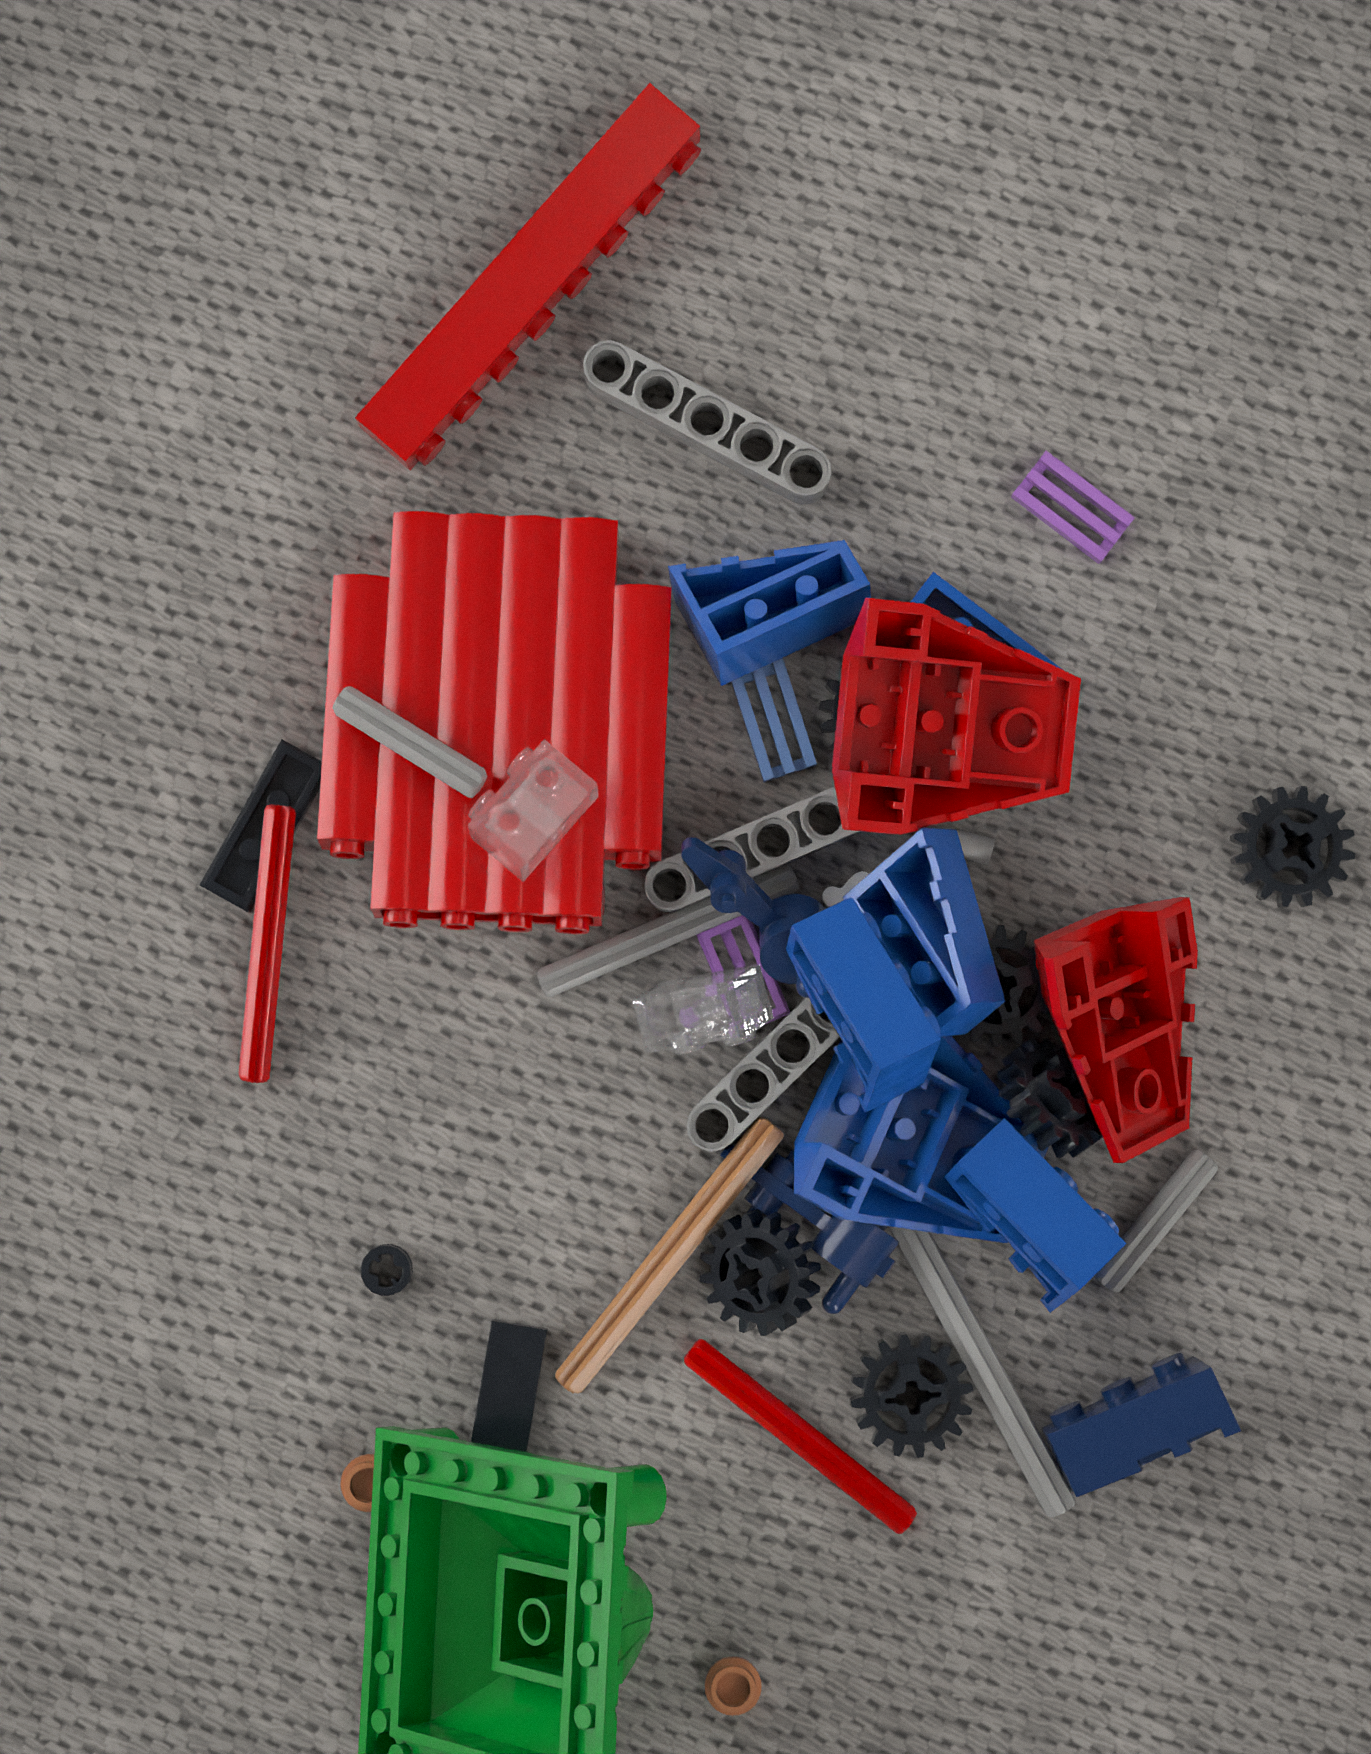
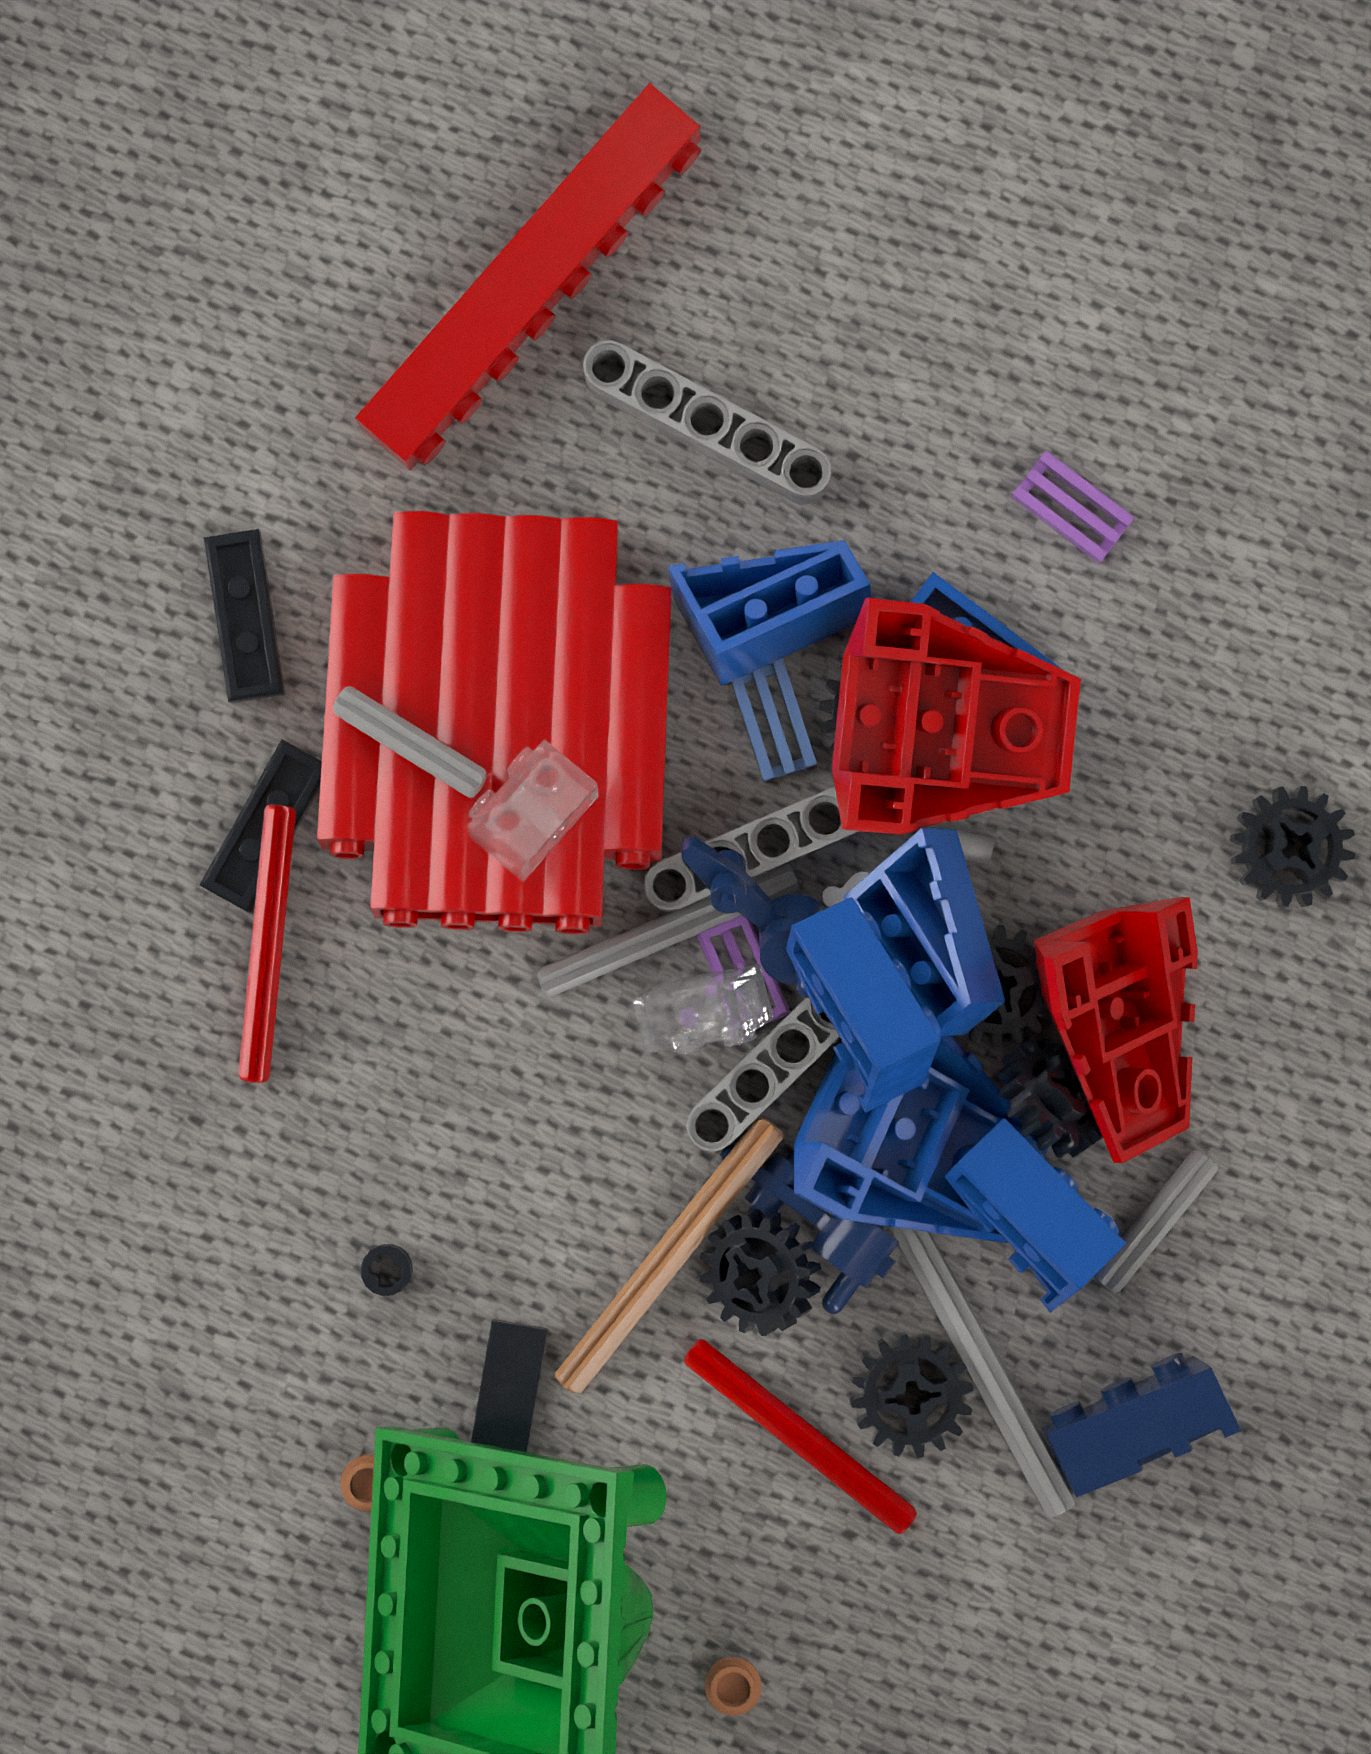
none -> black tile [204,529,285,703]

